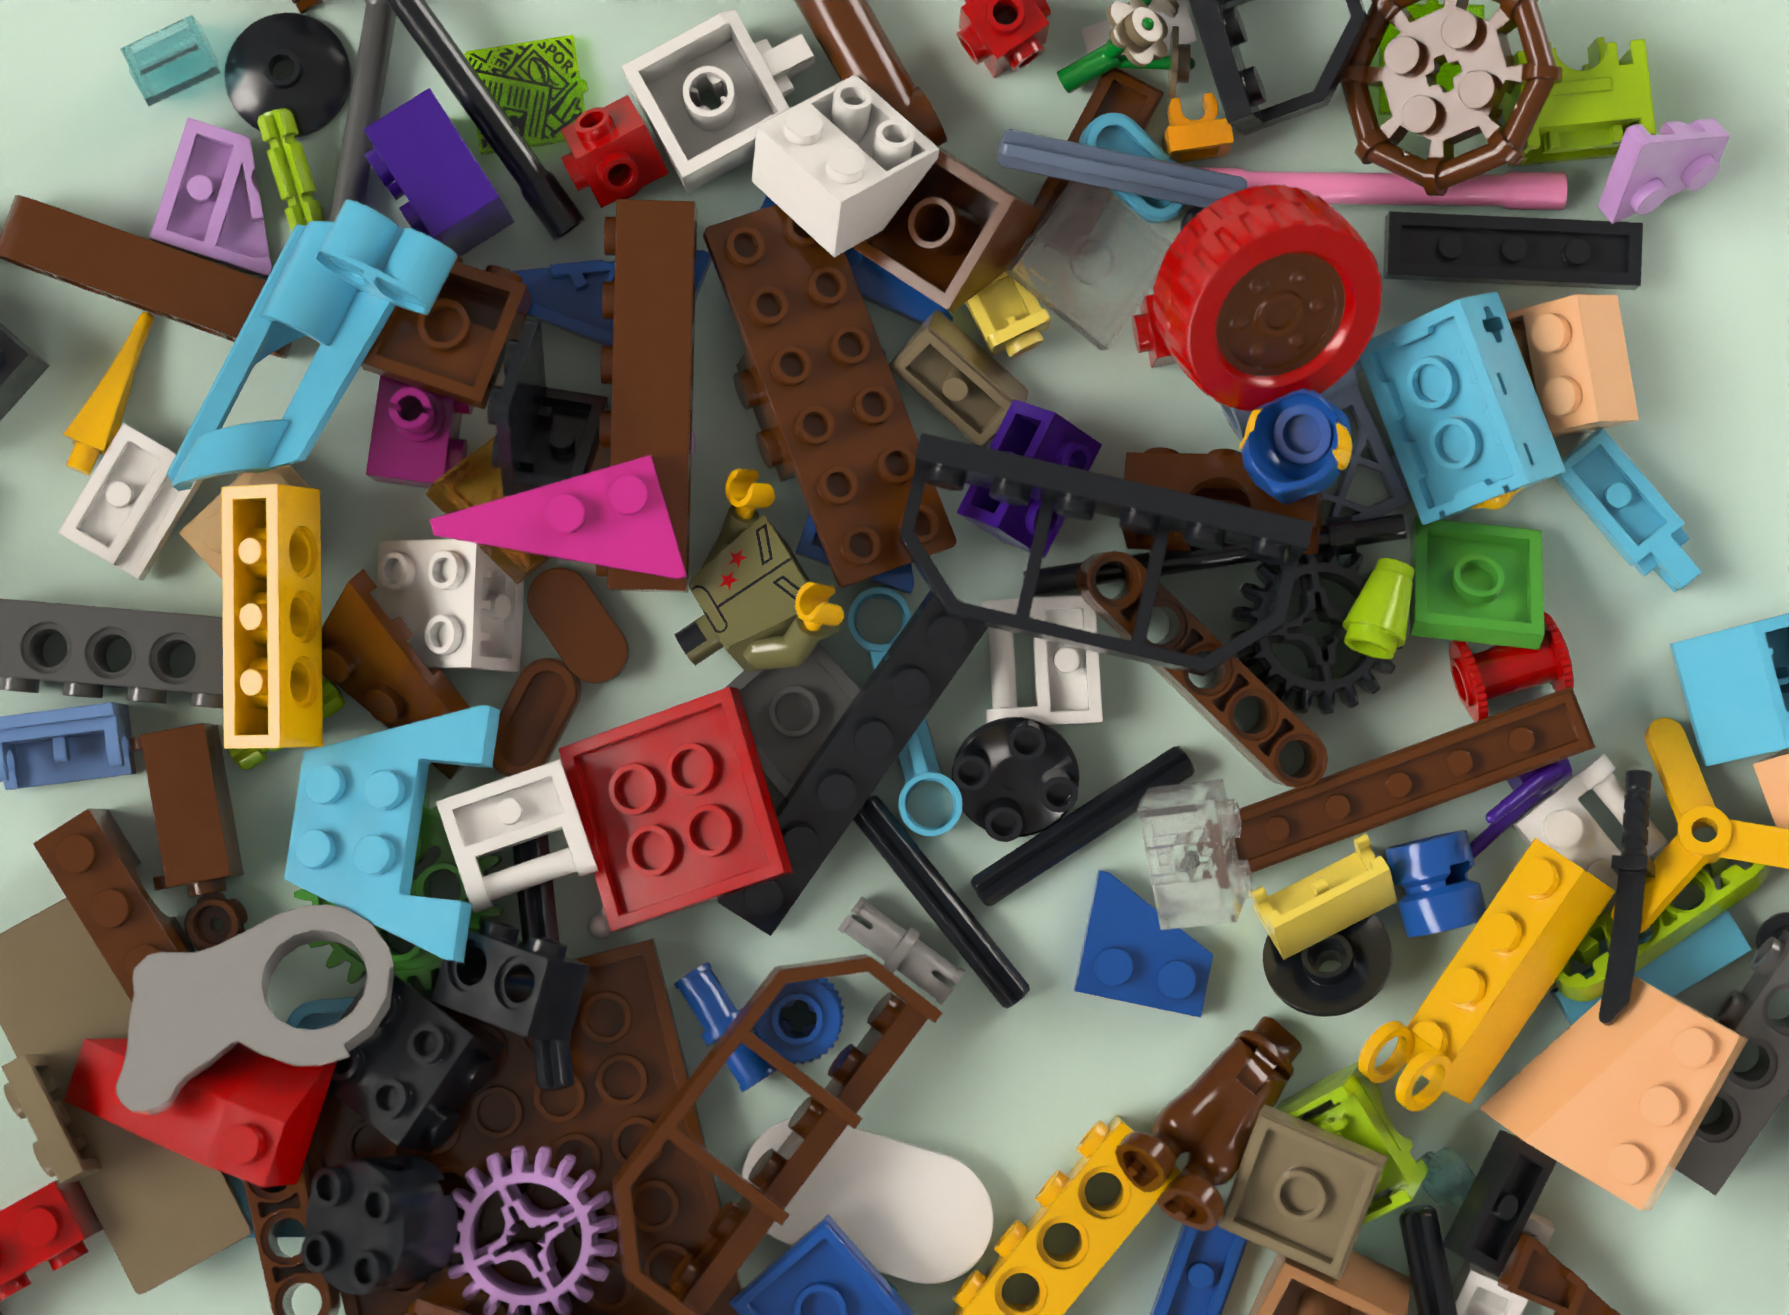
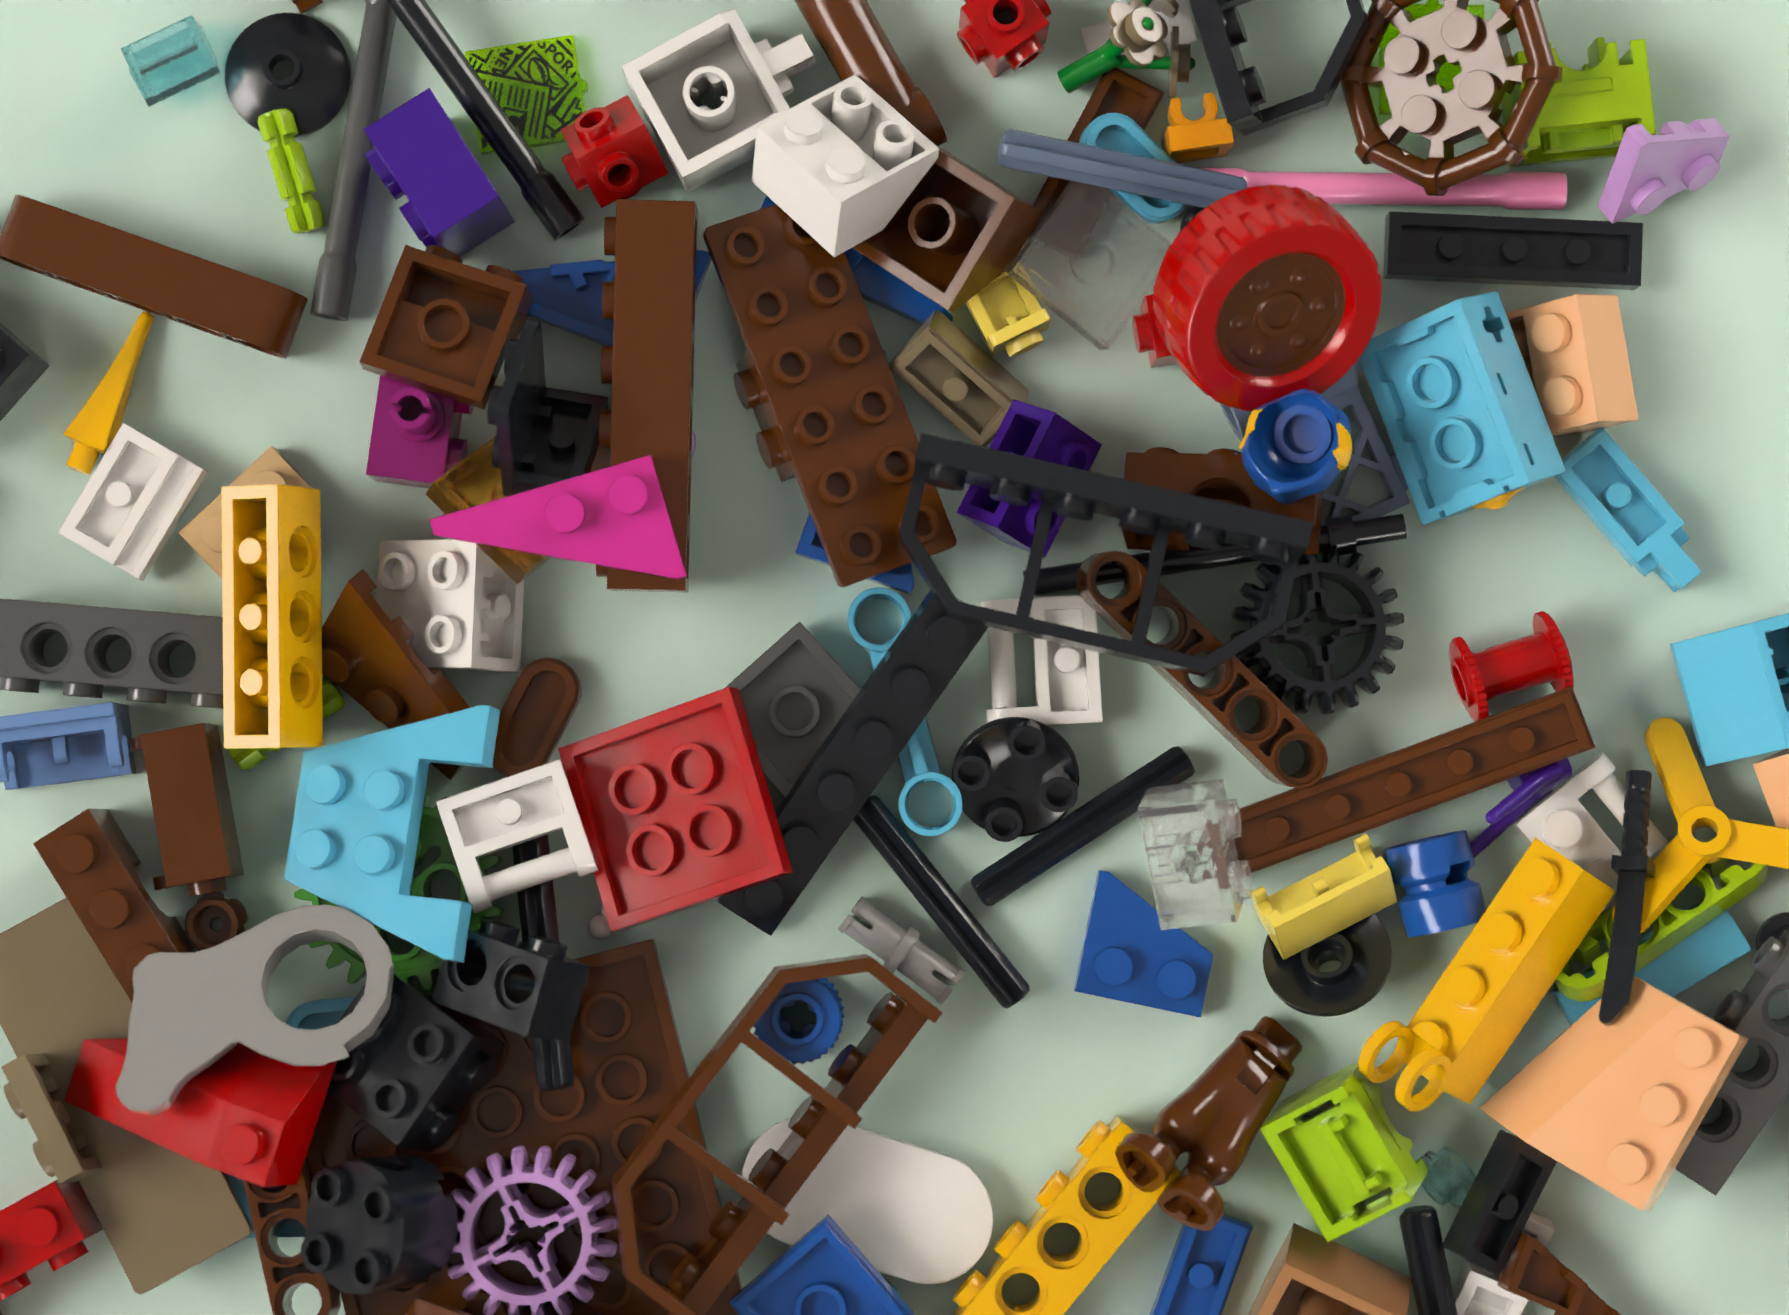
lavender wing [150,117,272,279] -> none
medium azure panel [167,200,458,491] -> none
reddish brown tile [527,567,629,684] -> none
olive torso [674,469,844,672] -> none
blue pin [674,962,777,1093] -> none
dark tan tile [1218,1104,1388,1280] -> none
lime cone [1342,558,1415,659] -> none
bright green plate [1410,517,1545,650] -> none

